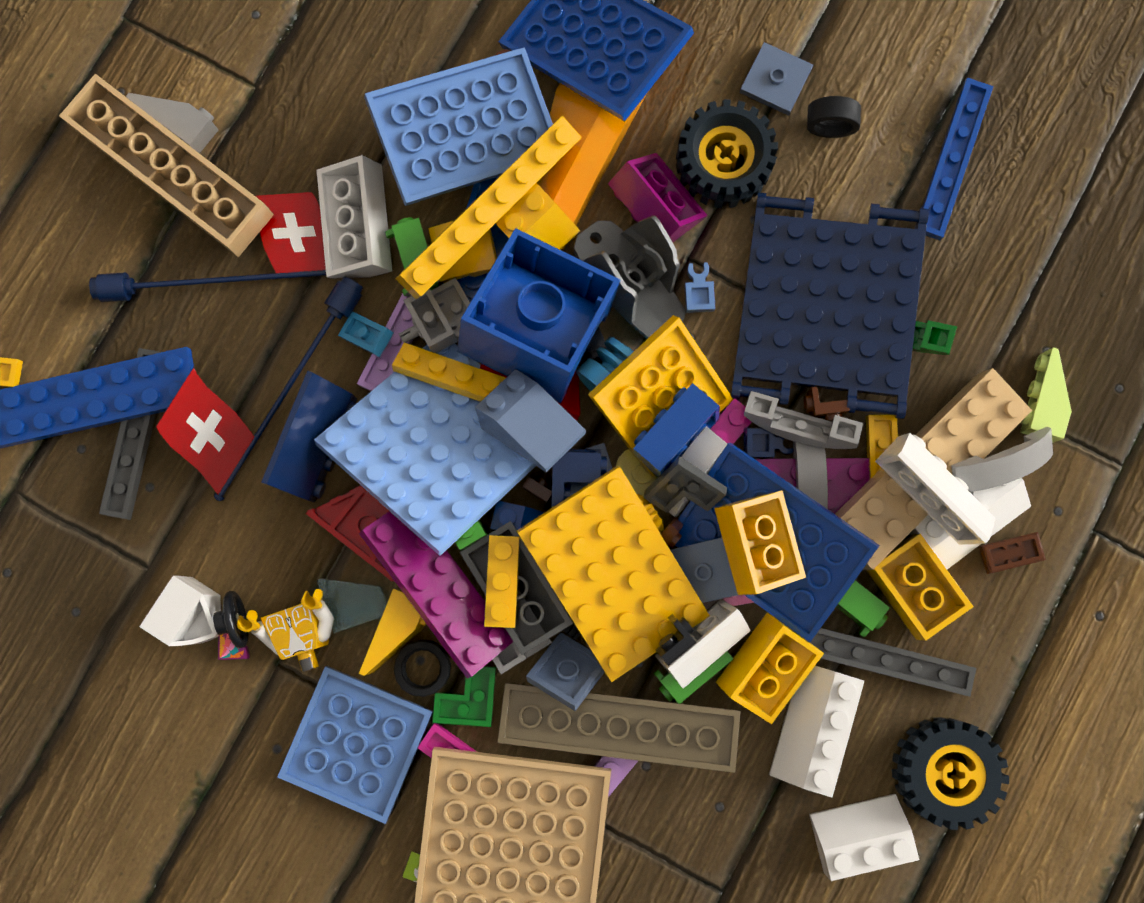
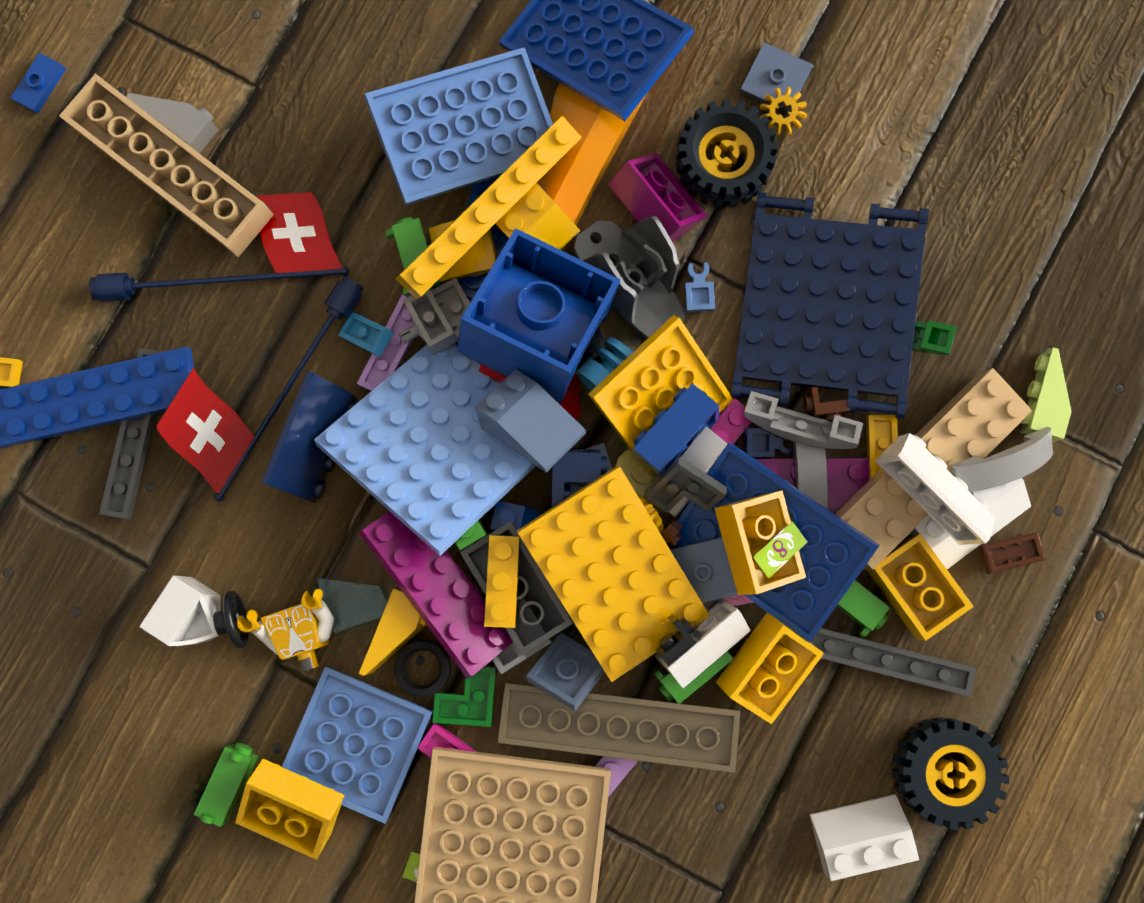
tile [218,634,250,660] -> none
red wing [306,485,394,582] -> none
white slope [317,155,392,278] -> none
yellow plate [392,342,506,402] -> none
reddish brown plate [522,476,552,504] -> none
white slope [769,666,864,798] -> none
black tyre [807,96,861,138] -> none
blue plate [915,78,994,241] -> none
none -> blue plate [11,53,66,114]
none -> bright green brick [194,742,259,827]
none -> yellow brick [235,759,345,860]
none -> lime sticker [753,521,807,579]
none -> yellow gear [760,87,807,136]

